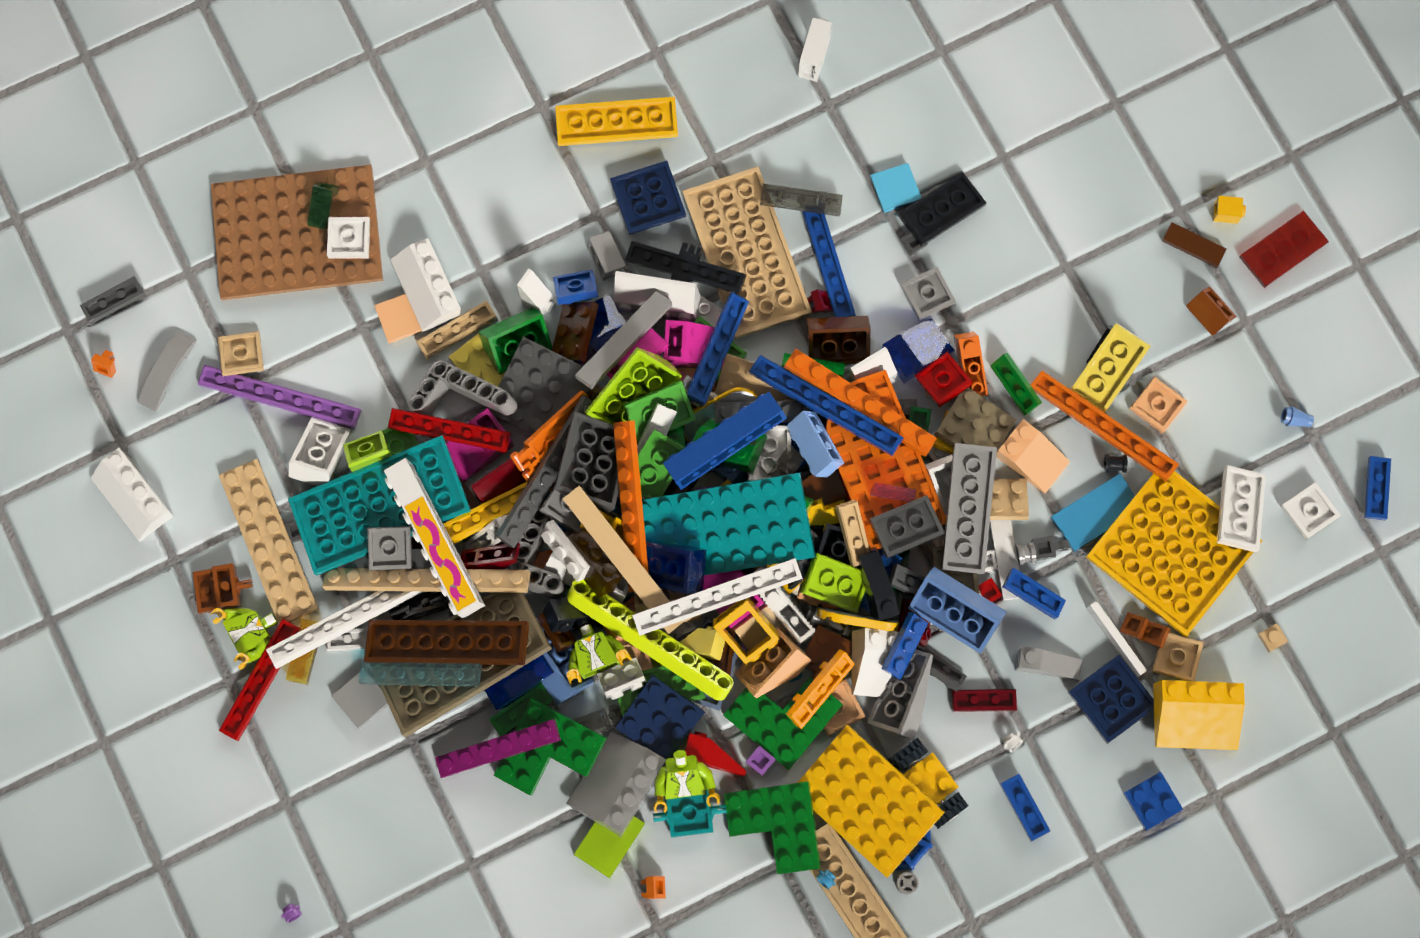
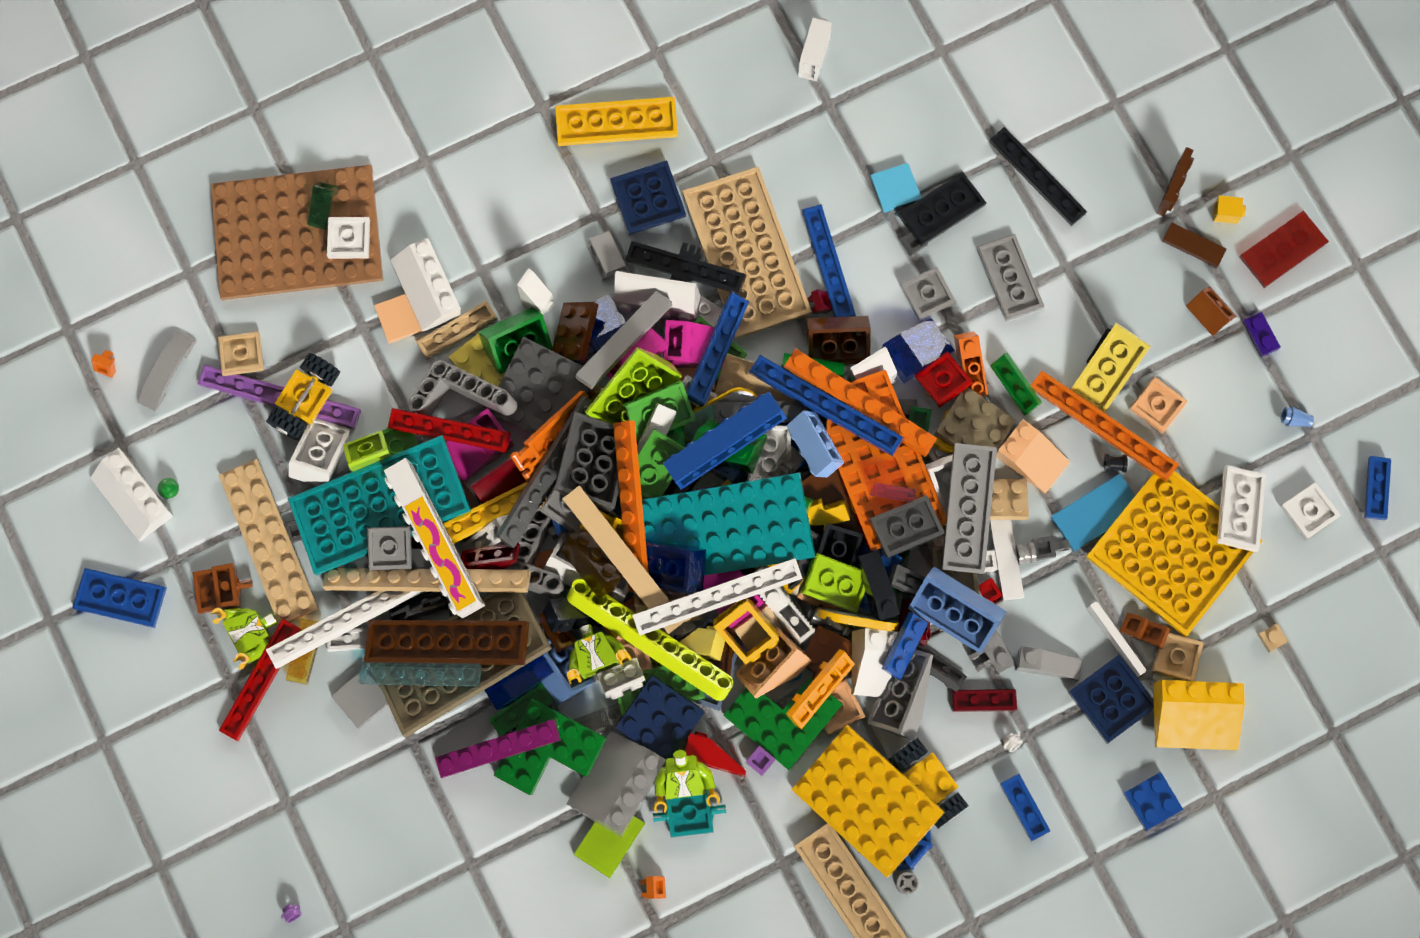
dark grey plate [80,276,145,324] -> none
white plate [540,520,590,582] -> none
blue plate [553,269,598,305] -> none
green plate [724,781,821,874] -> none
clear smoke hinge [760,183,843,216] -> none
dark azure plate [816,869,836,890] -> none
tan tile [835,499,870,567] -> none
blue plate [1002,568,1066,619] -> none
none -> blue tile [73,568,167,628]
none -> green plate [158,478,179,499]
none -> plate [266,353,341,441]
none -> light grey hinge [969,631,1016,674]
none -> light grey tile [977,234,1045,321]
none -> black tile [989,127,1087,227]
none -> reddish brown plate [1156,147,1194,217]
none -> dark purple plate [1242,312,1281,357]

